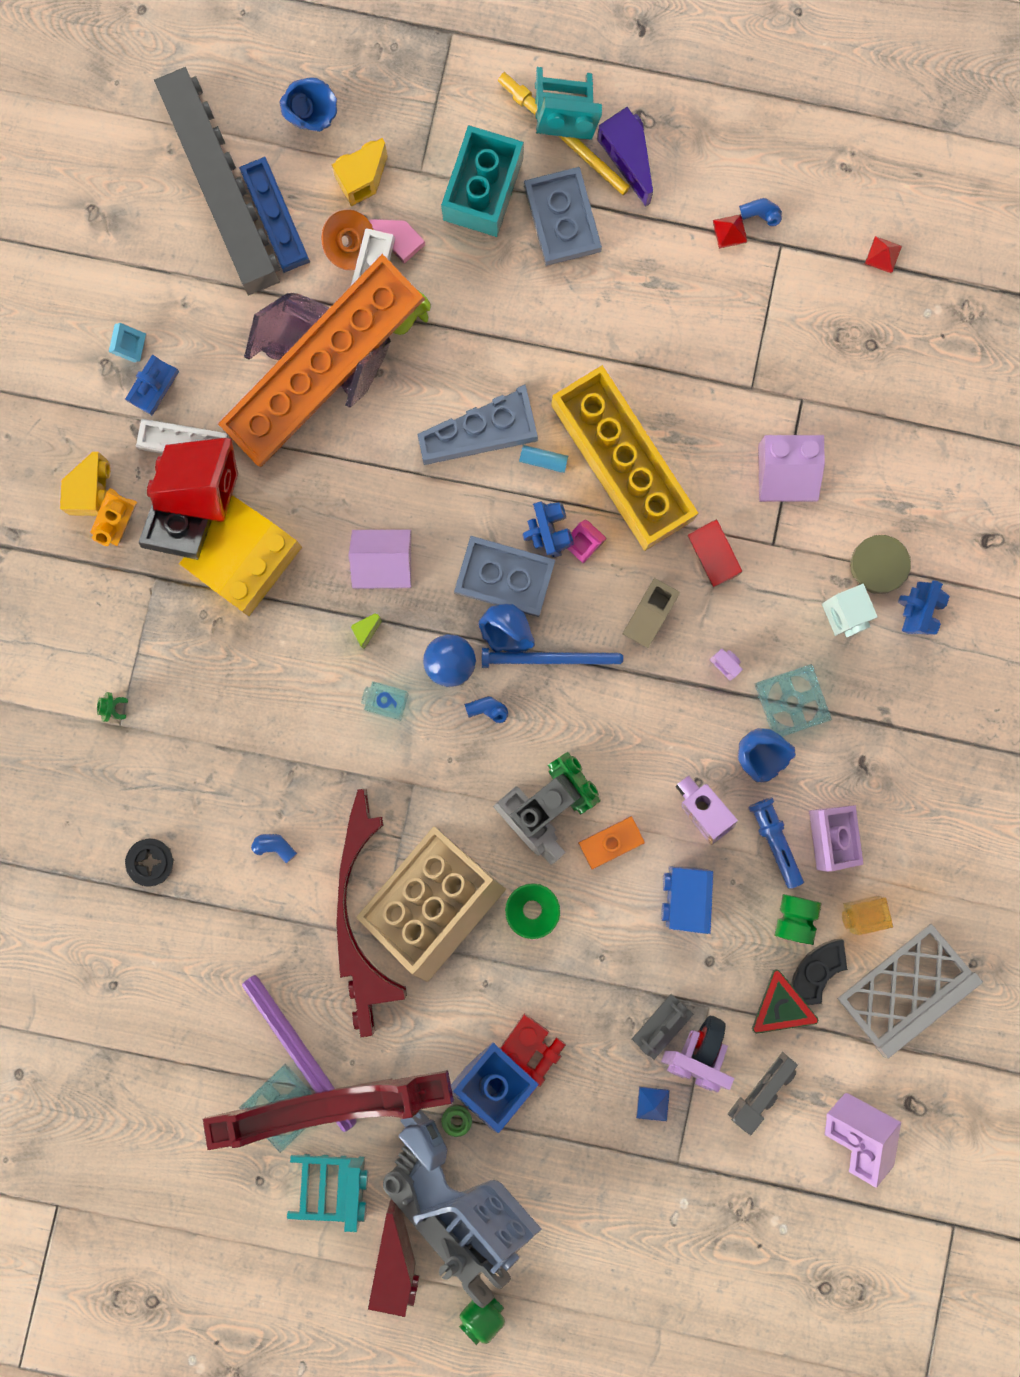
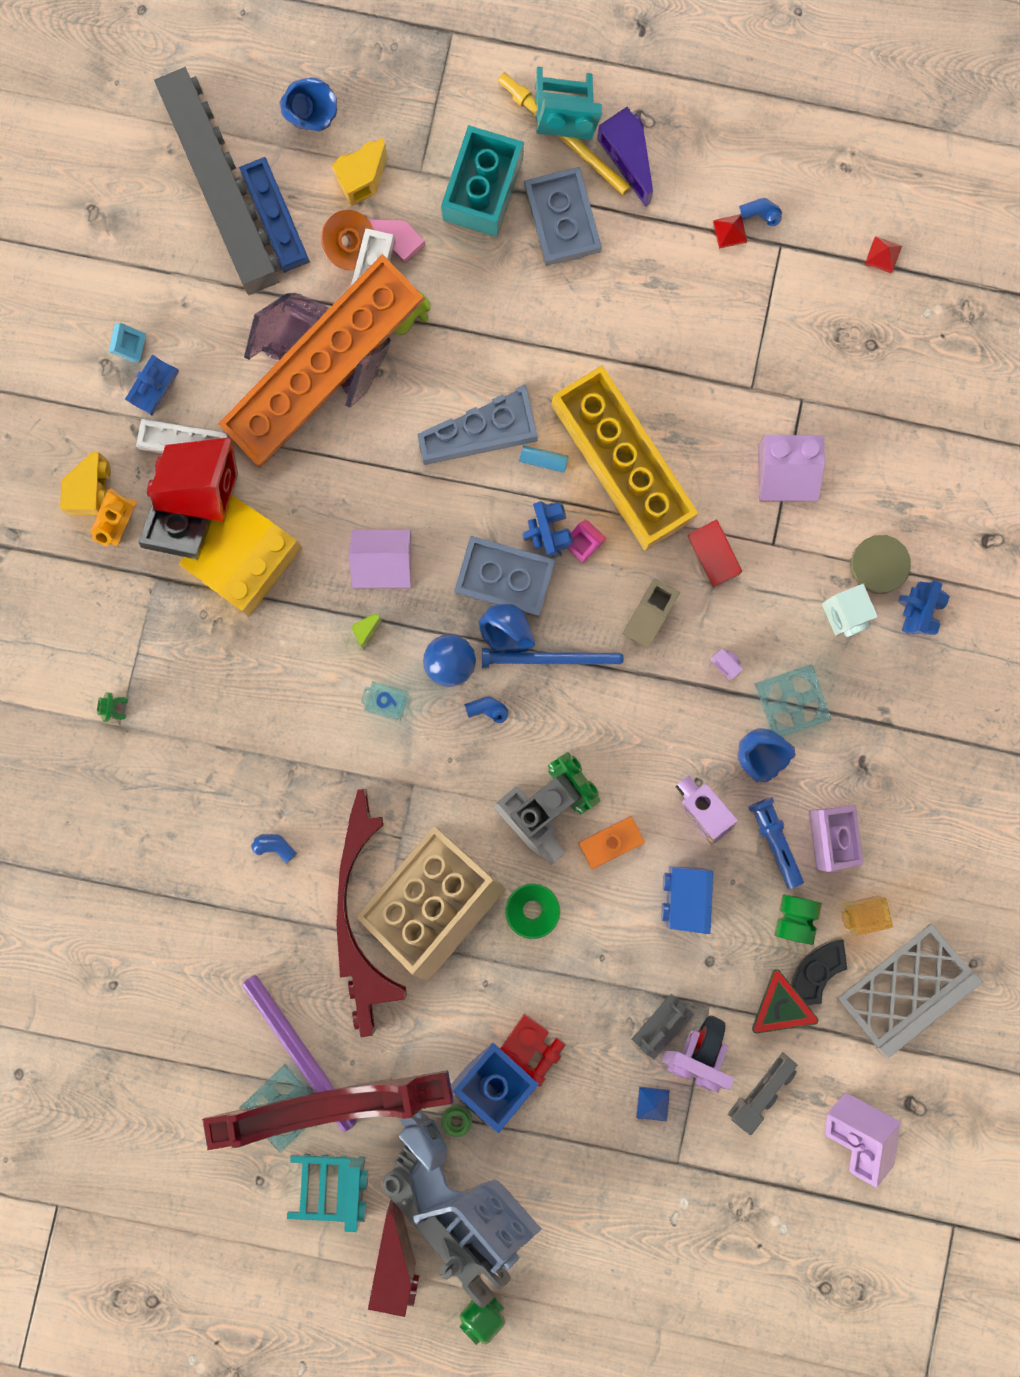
black gear [125,838,175,887] -> none

